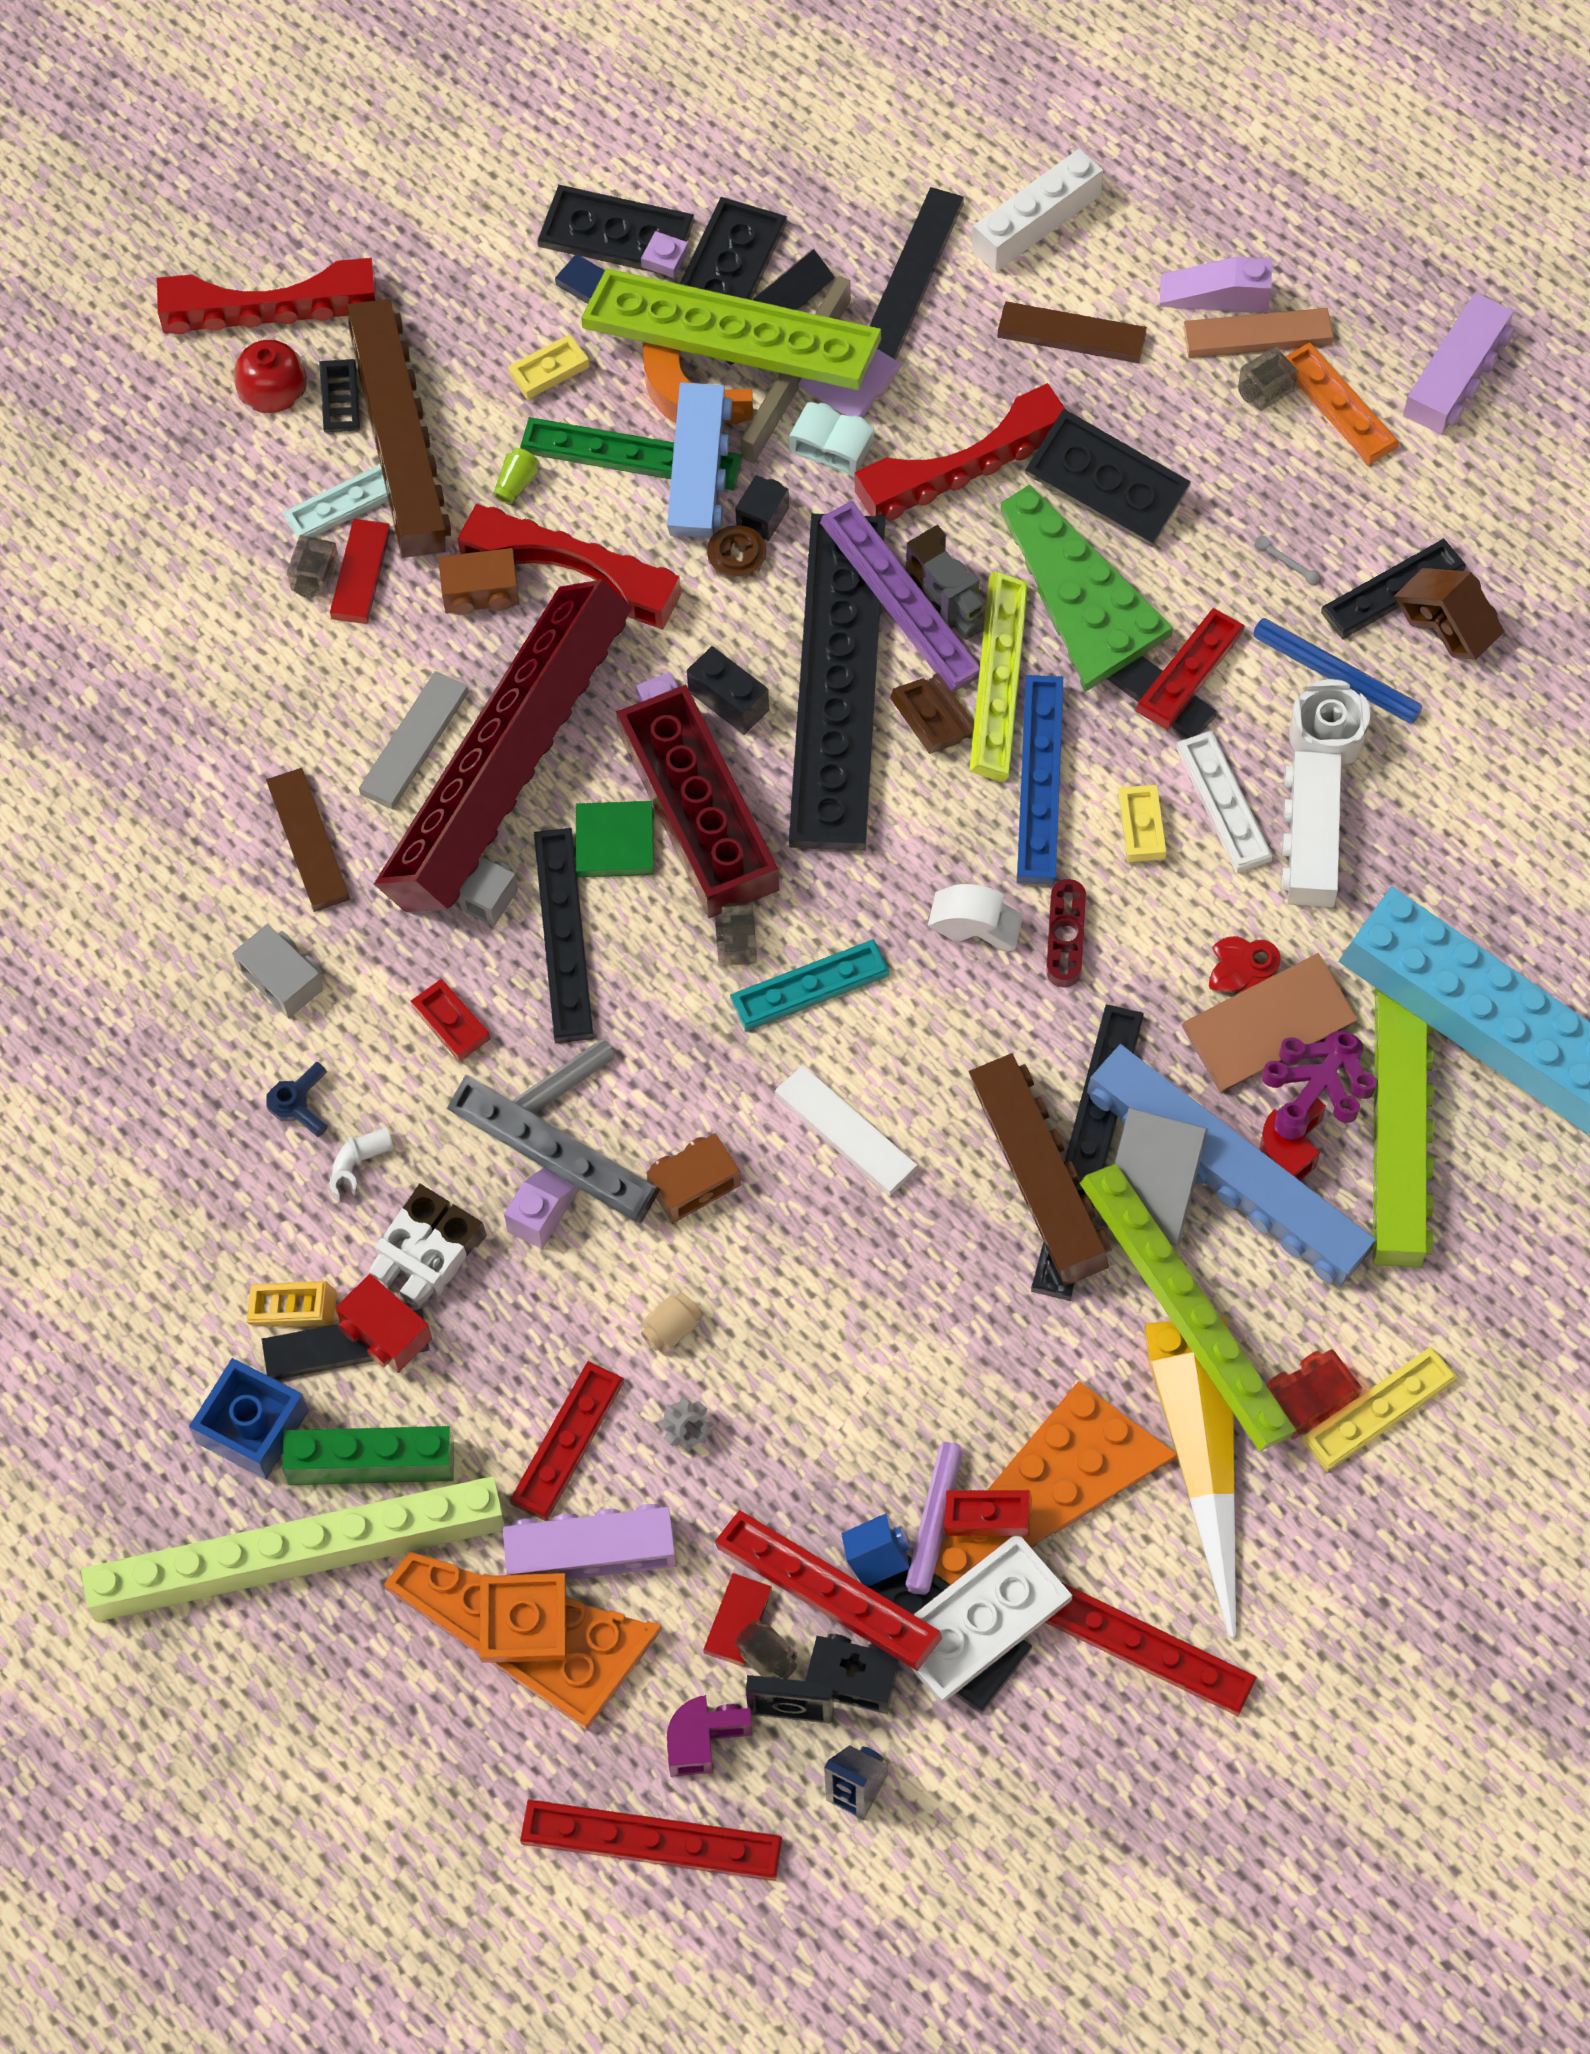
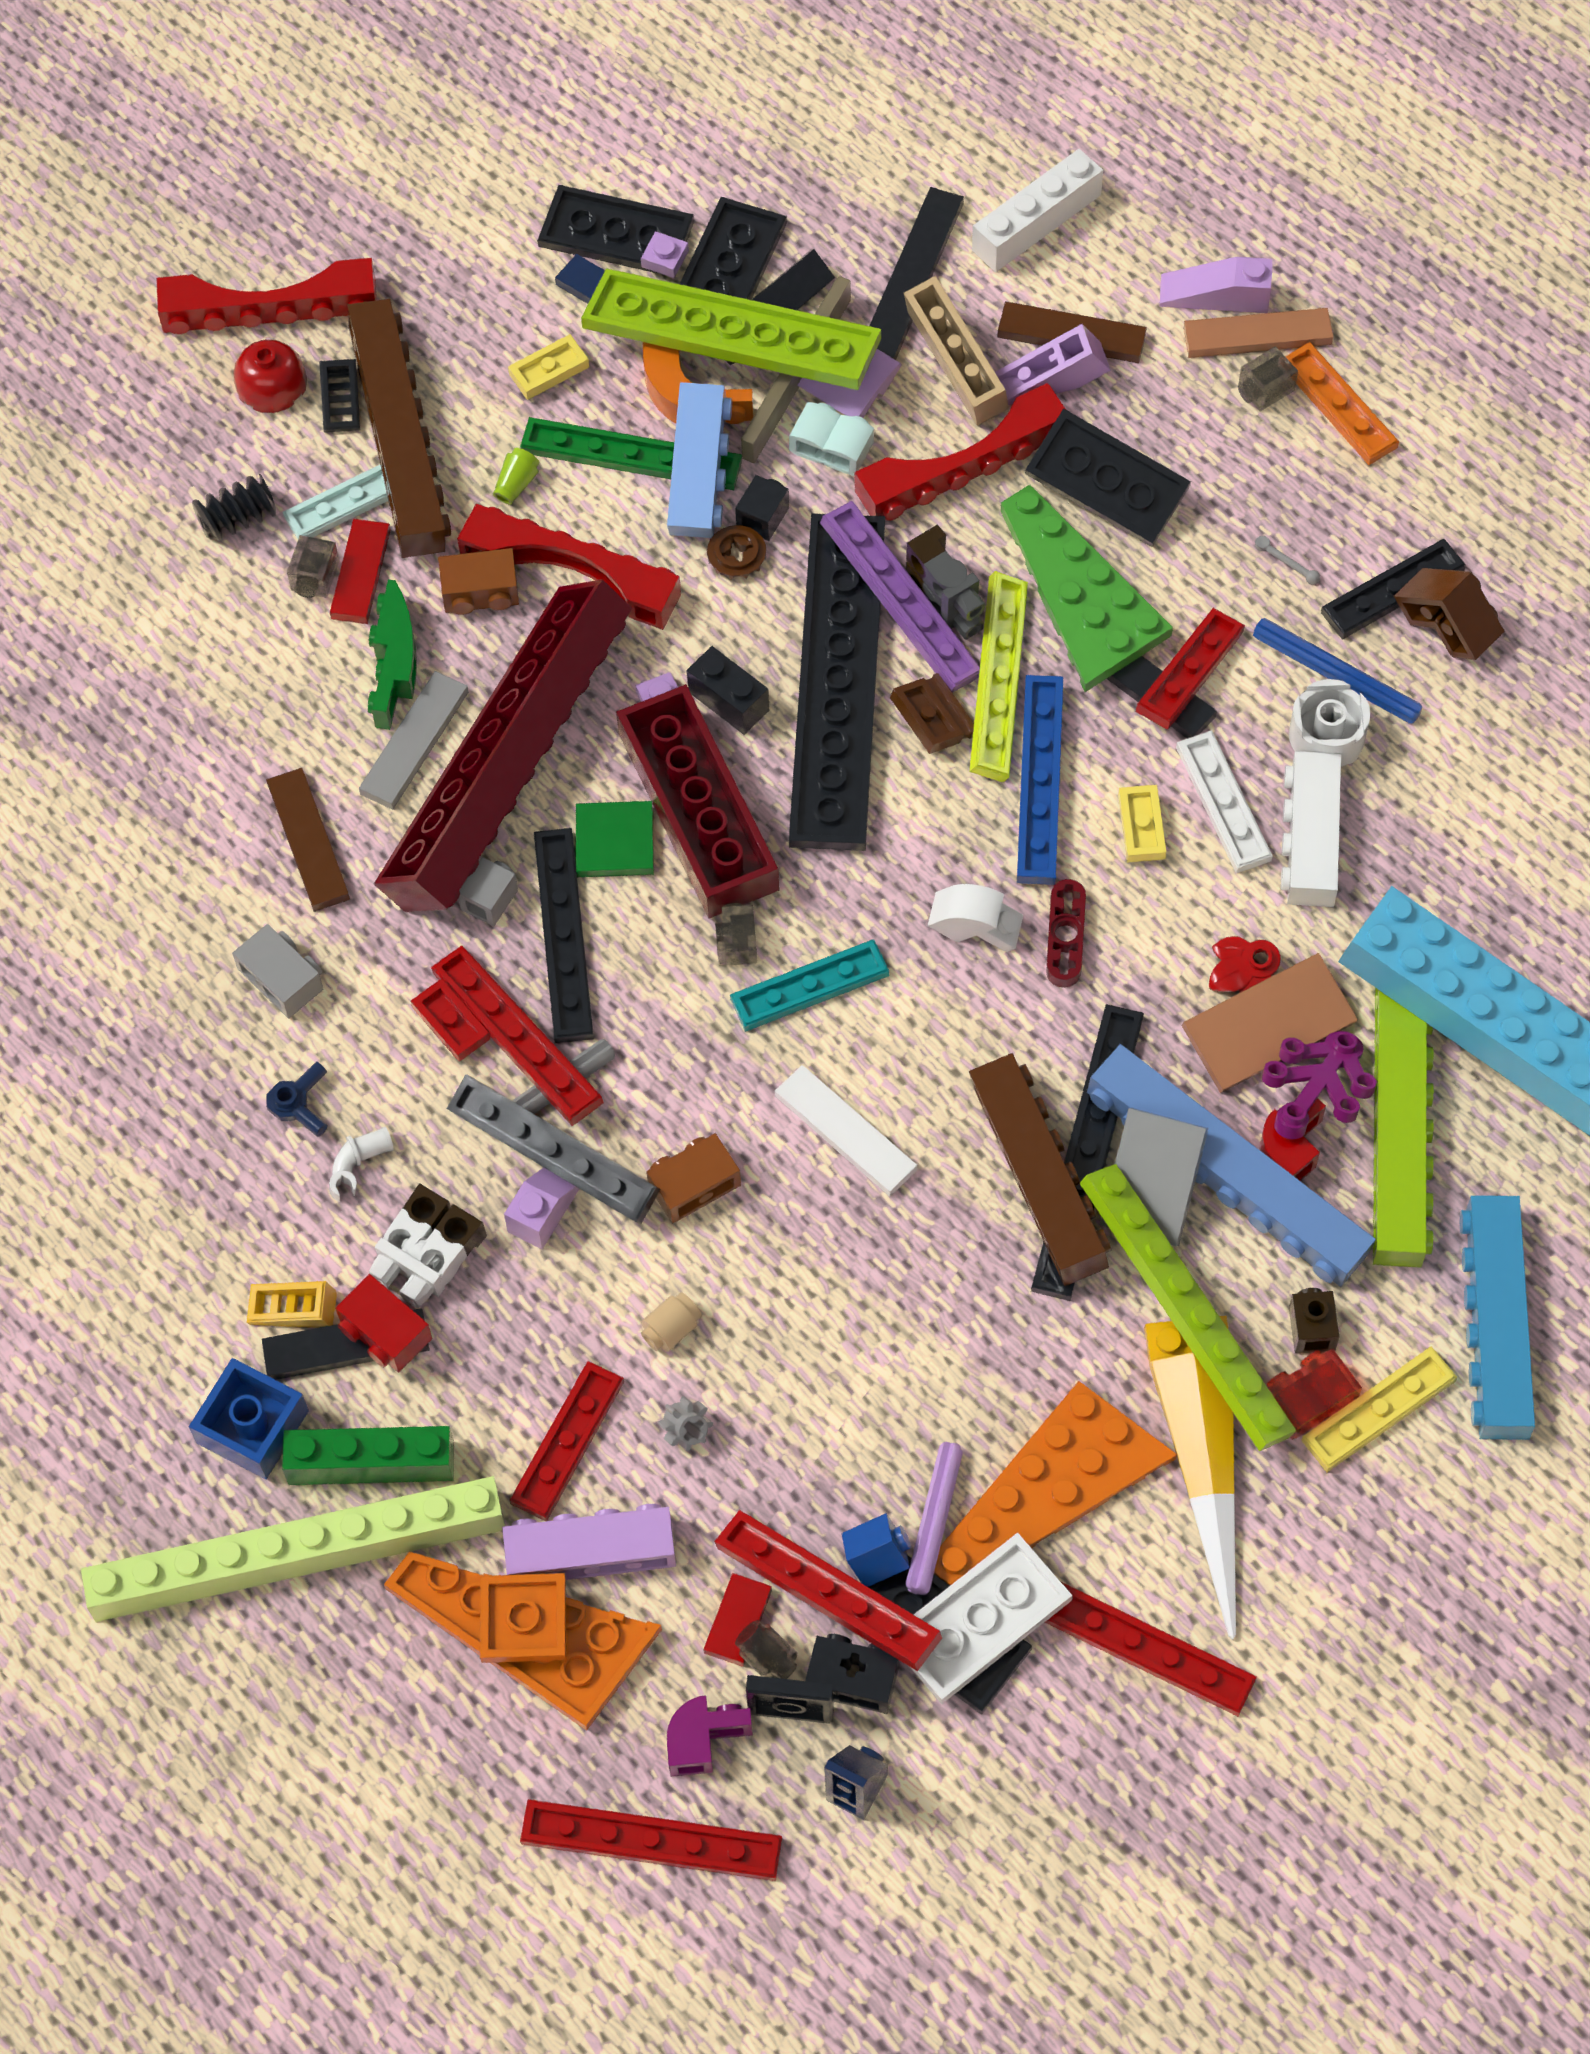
red plate [944,1490,1032,1536] -> none
lavender brick [1403,293,1515,435] -> none
none -> black piece [192,474,276,541]
none -> green slope [368,579,417,730]
none -> red tile [431,945,604,1126]
none -> tan brick [904,276,1009,426]
none -> lavender slope [995,324,1111,405]
none -> dark brown brick [1289,1288,1340,1354]
none -> dark azure brick [1459,1196,1535,1440]

